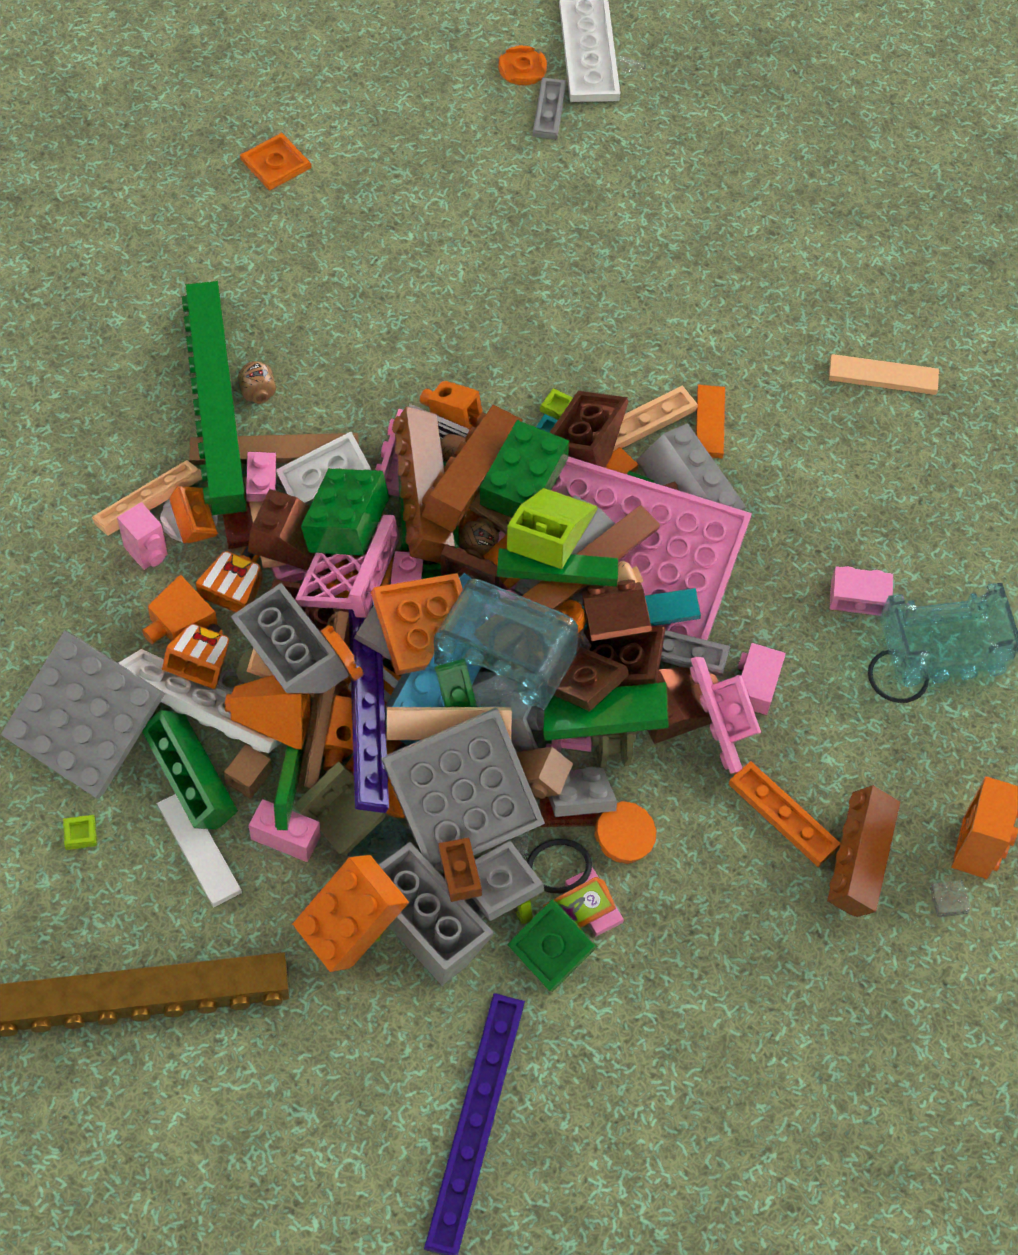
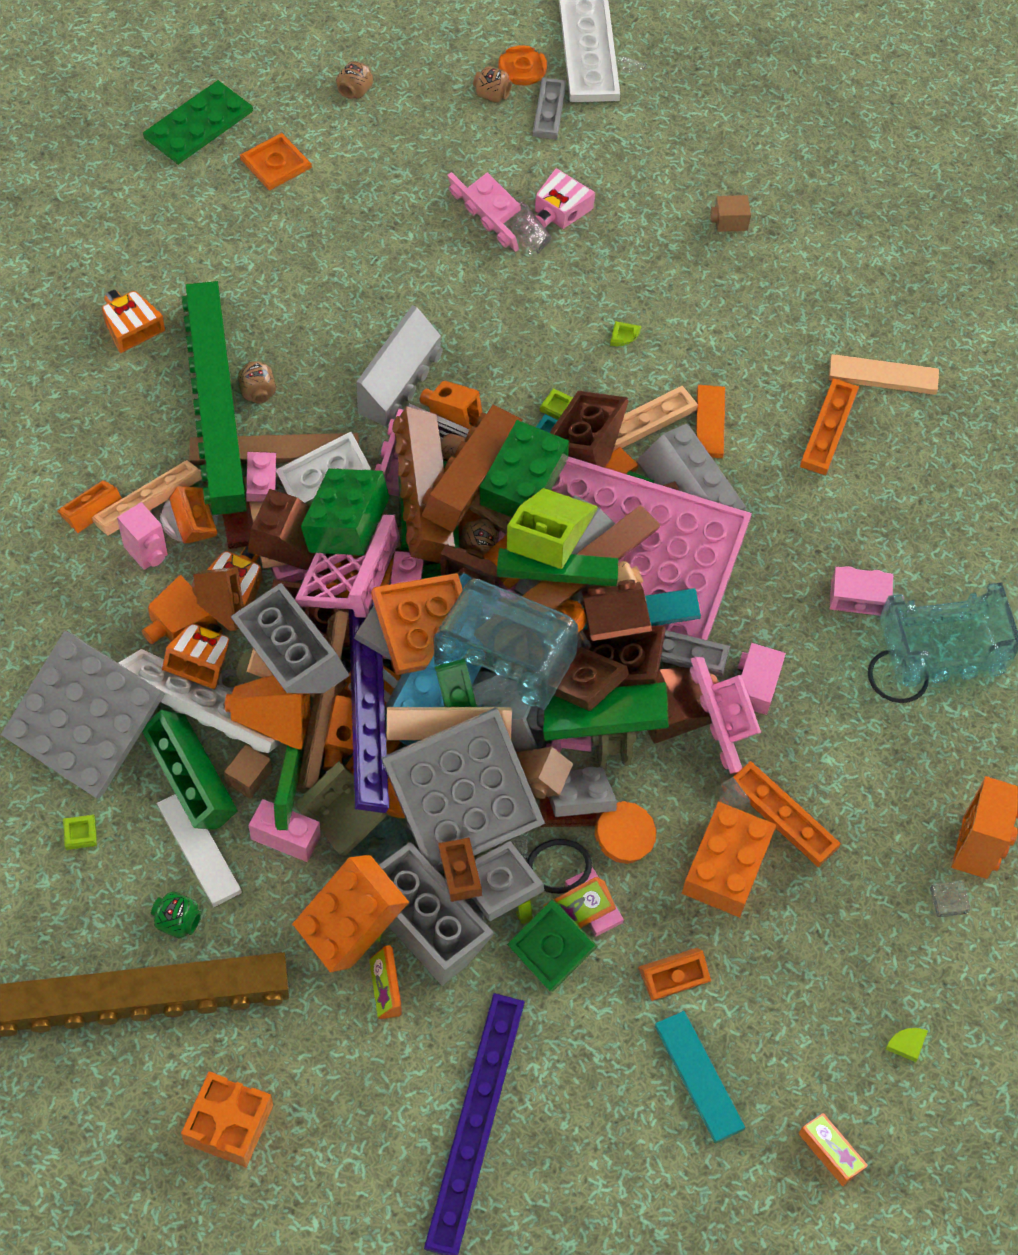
orange tile [320,625,363,682] -> none
dark orange brick [827,785,900,917] -> none
none -> orange slope [57,480,122,533]
none -> orange torso [102,290,165,353]
none -> green plate [143,80,253,165]
none -> green head [151,891,202,939]
none -> orange piece [181,1071,273,1168]
none -> dark orange slope [192,567,244,631]
none -> medium nougat head [336,61,373,99]
none -> slope [356,305,443,427]
none -> slope [369,945,402,1019]
none -> bright pink bracket [448,172,521,252]
none -> medium nougat head [473,66,512,103]
none -> clear plate [505,201,552,256]
none -> bright pink torso [534,168,595,229]
none -> lime tile [610,321,641,347]
none -> orange slope [638,948,711,1001]
none -> teal tile [654,1011,746,1144]
none -> orange brick [681,801,777,918]
none -> medium nougat brick [710,195,751,232]
none -> clear plate [719,777,751,812]
none -> slope [798,1113,868,1186]
none -> orange plate [800,378,859,476]
none -> lime tile [885,1028,928,1062]

